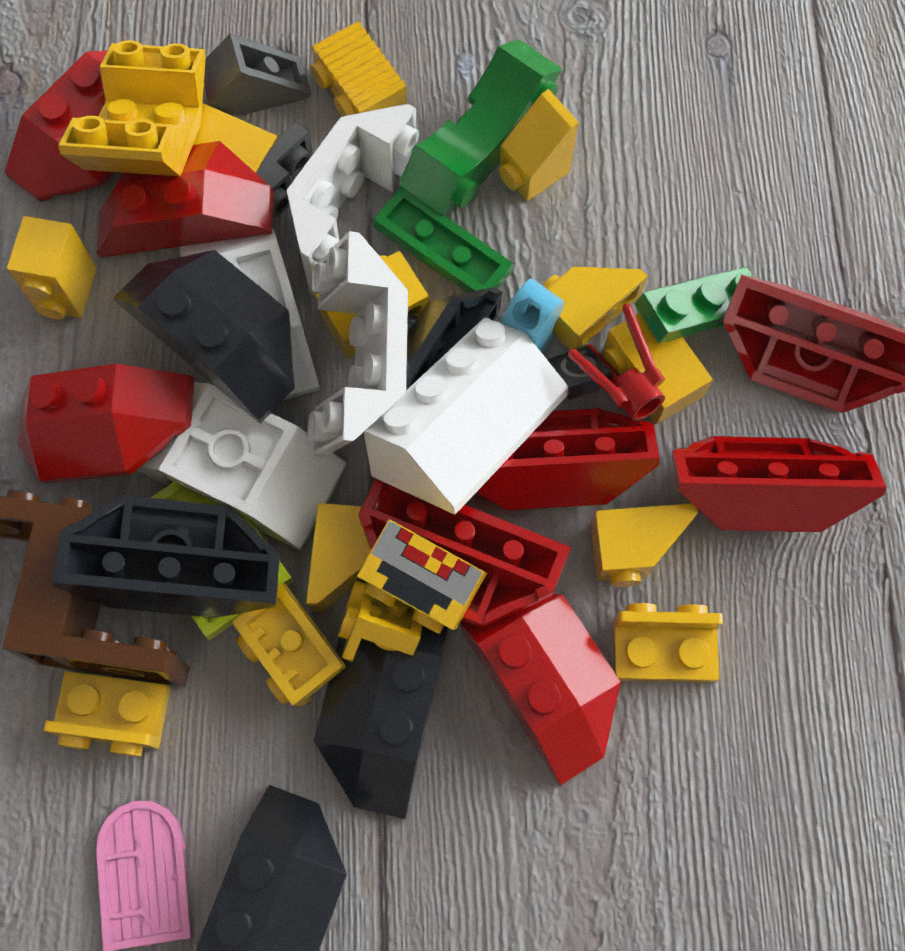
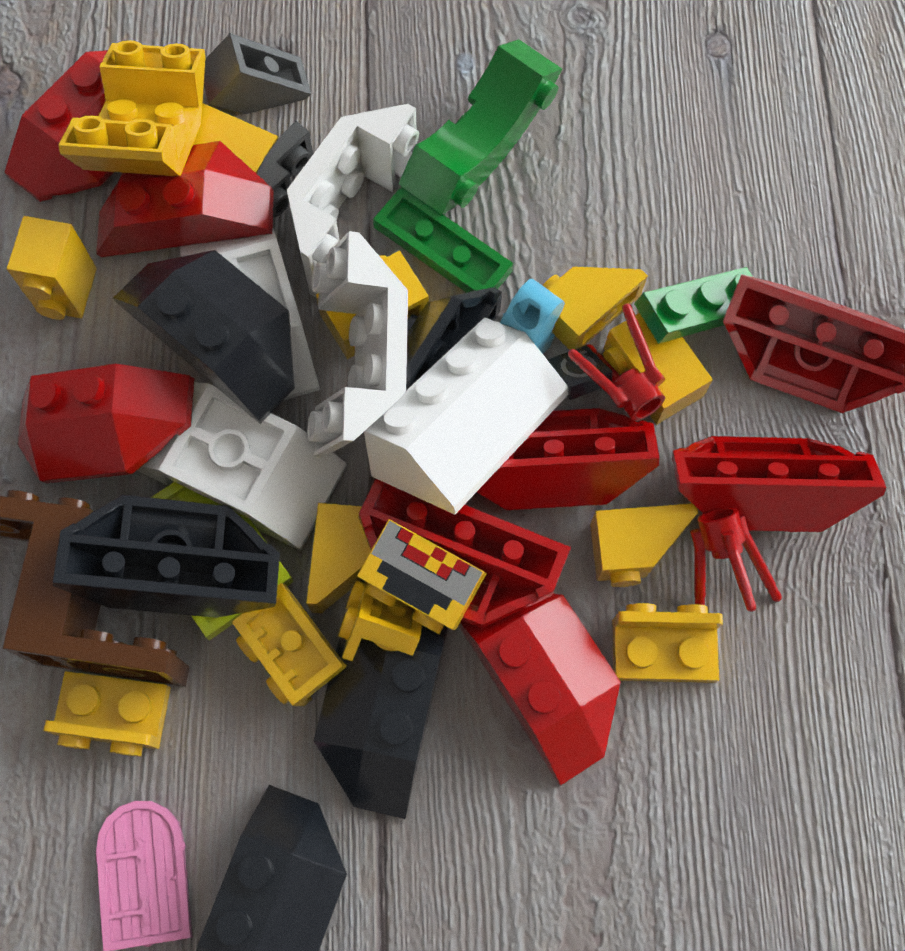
yellow brick [310,21,407,117] -> none
yellow slope [499,89,579,201] -> none
none -> red plant [690,507,782,612]

